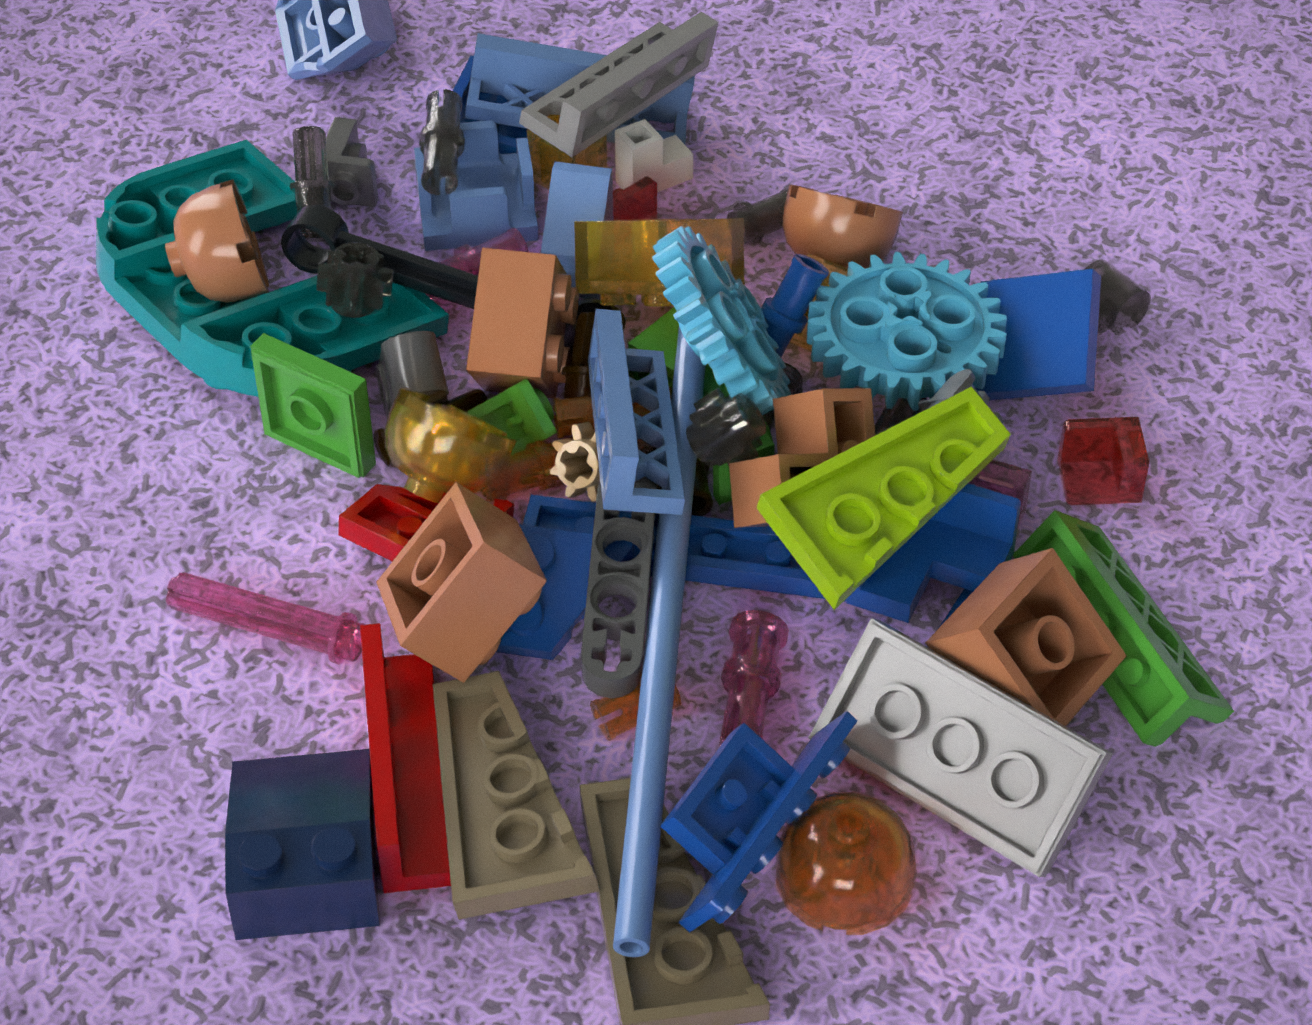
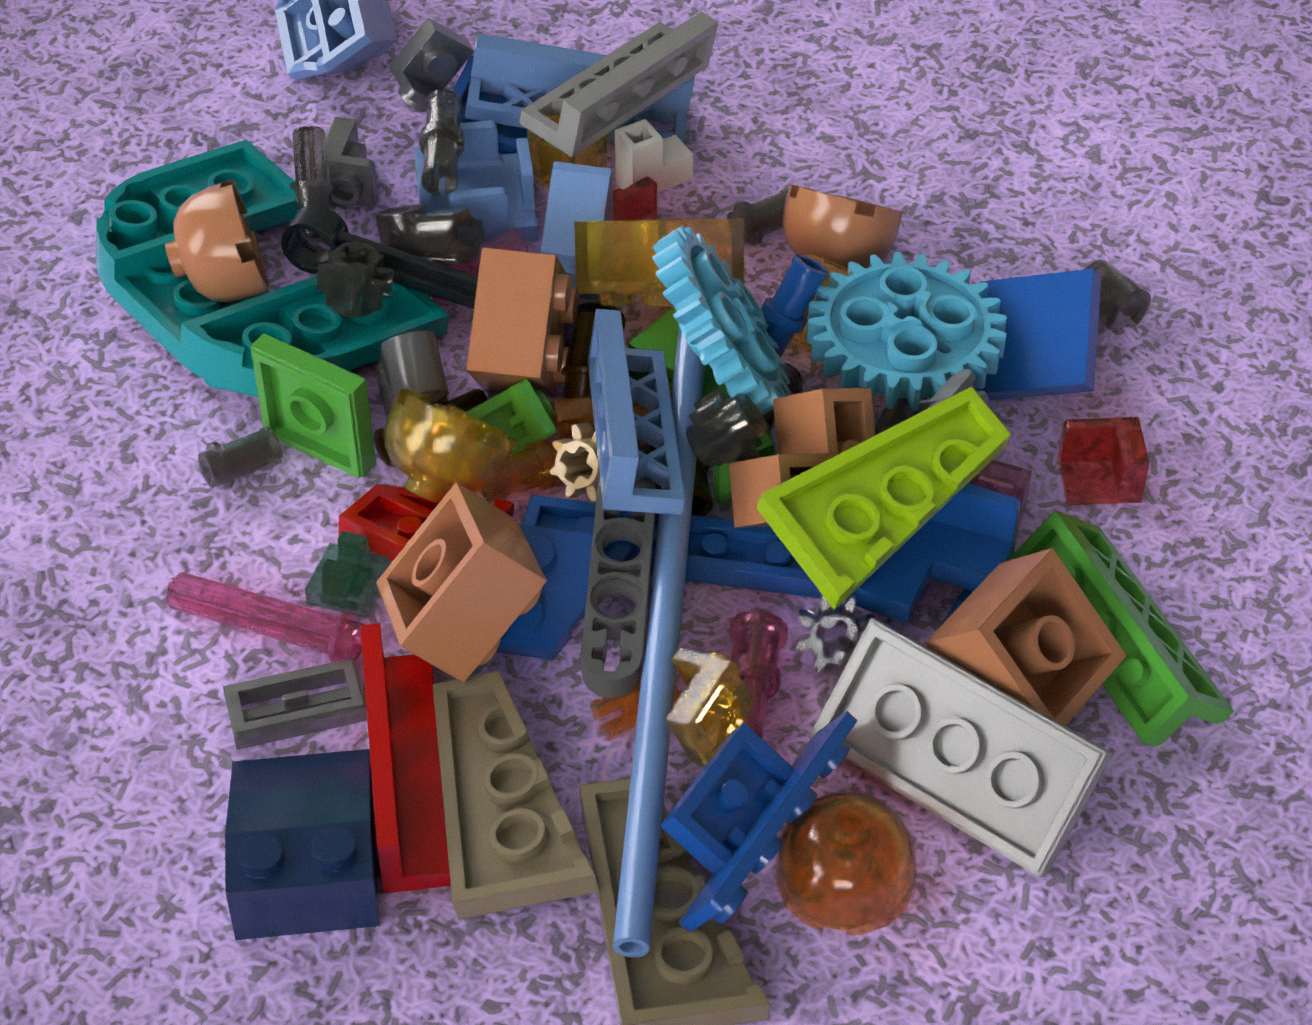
none -> clear smoke pin [198,426,283,489]
none -> flat silver tile [223,657,367,750]
none -> clear green tile [305,530,390,619]
none -> clear smoke piece [375,204,485,264]
none -> flat silver bracket [389,18,474,115]
none -> clear yellow bracket [666,647,754,765]
none -> clear smoke gear [795,592,876,673]

